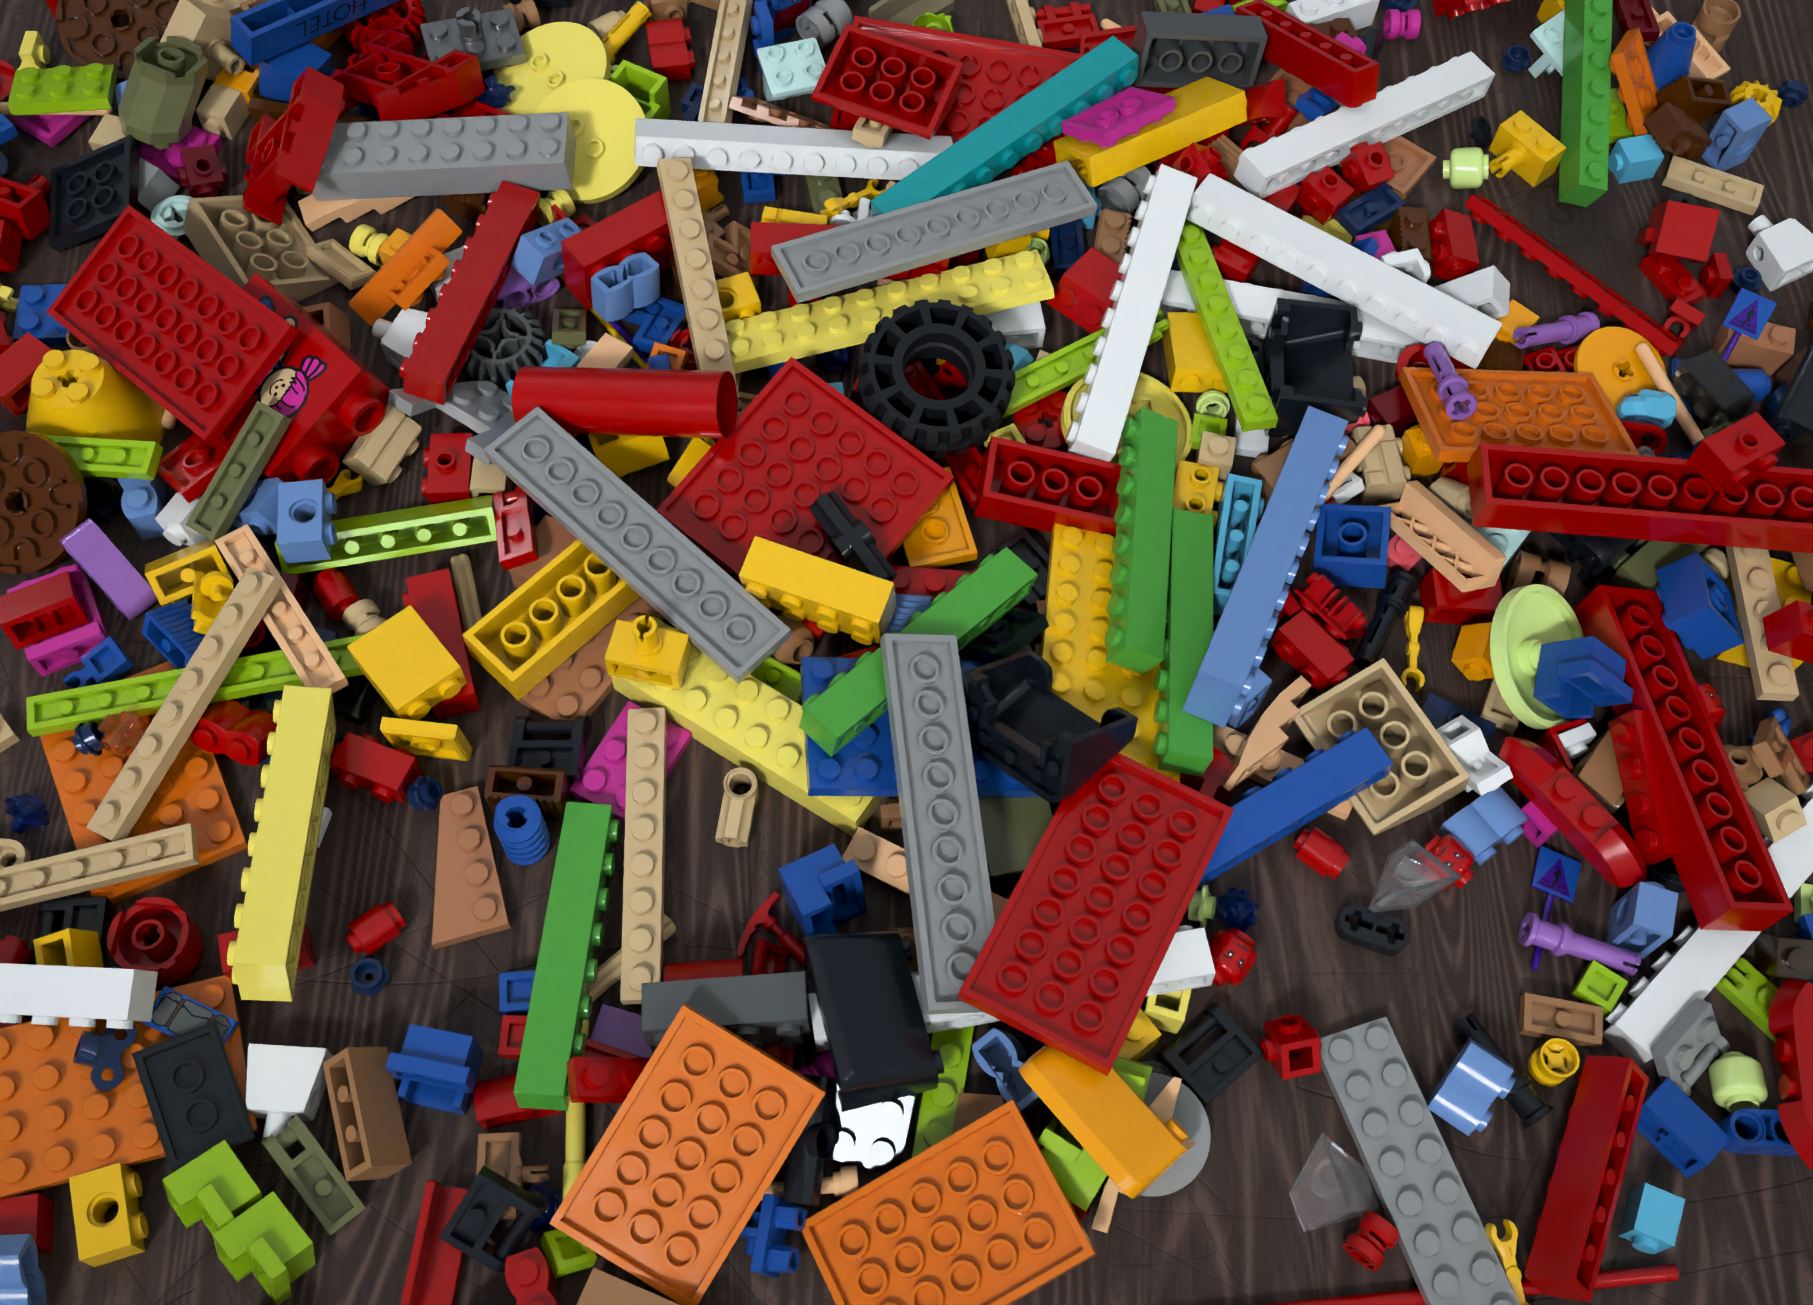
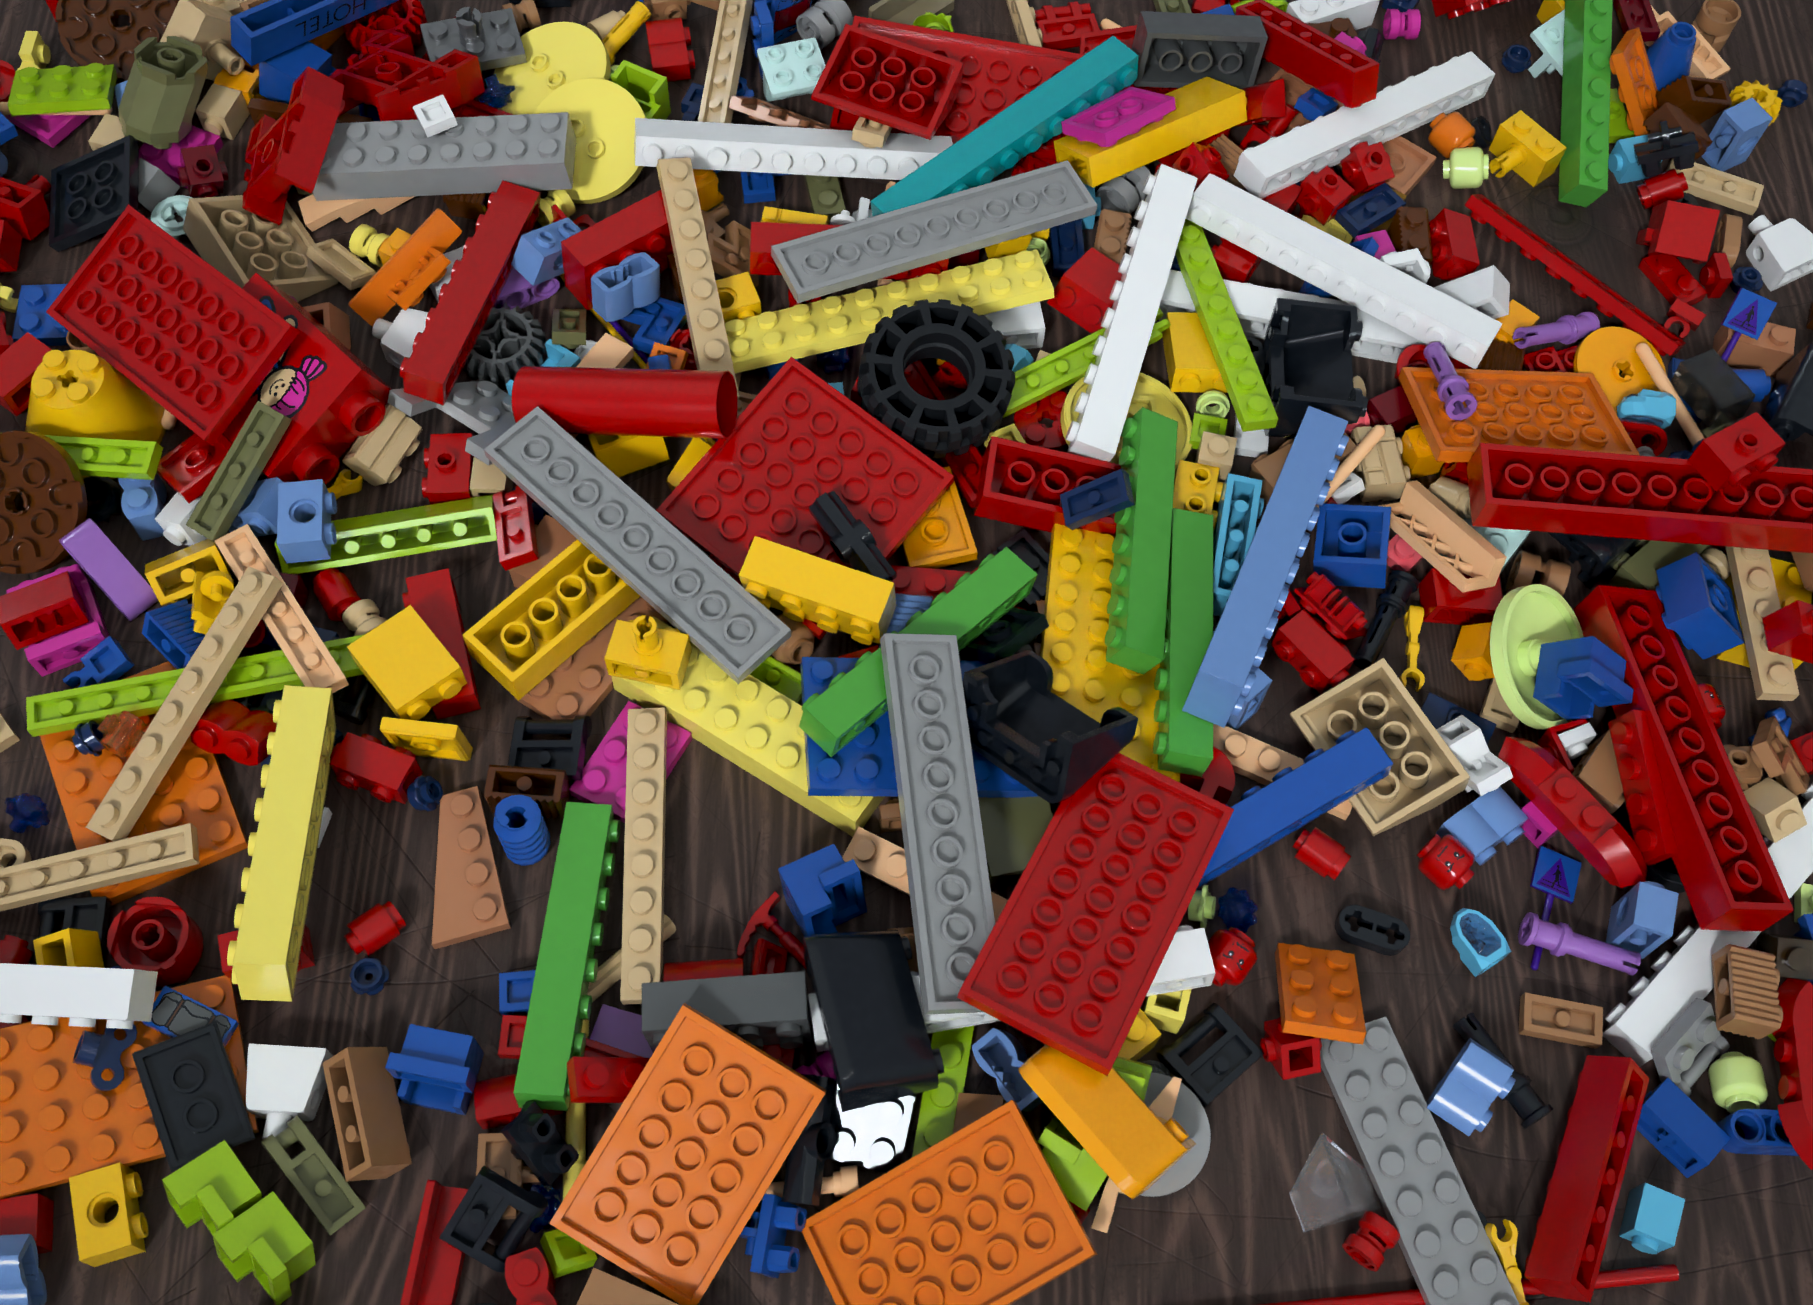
tan axle [450,554,482,632] -> none
tan piece [715,767,759,848] -> none
yellow piece [820,179,886,222] -> none
light nougat slope [1223,675,1312,792] -> none
clear slope [1368,839,1461,913] -> none
yellow wheel [1527,1038,1580,1087] -> none
lime plate [1571,959,1628,1016] -> none
none -> white plate [413,94,458,138]
none -> black hips [501,1101,579,1186]
none -> dark blue plate [1060,468,1135,530]
none -> orange plate [1275,942,1366,1045]
none -> orange head [1428,111,1476,158]
none -> rock [1450,908,1511,977]
none -> black hips [1634,120,1699,177]
none -> red brick [1636,168,1688,210]
none -> medium nougat brick [1712,944,1783,1039]
none -> medium nougat beam [1713,214,1743,268]

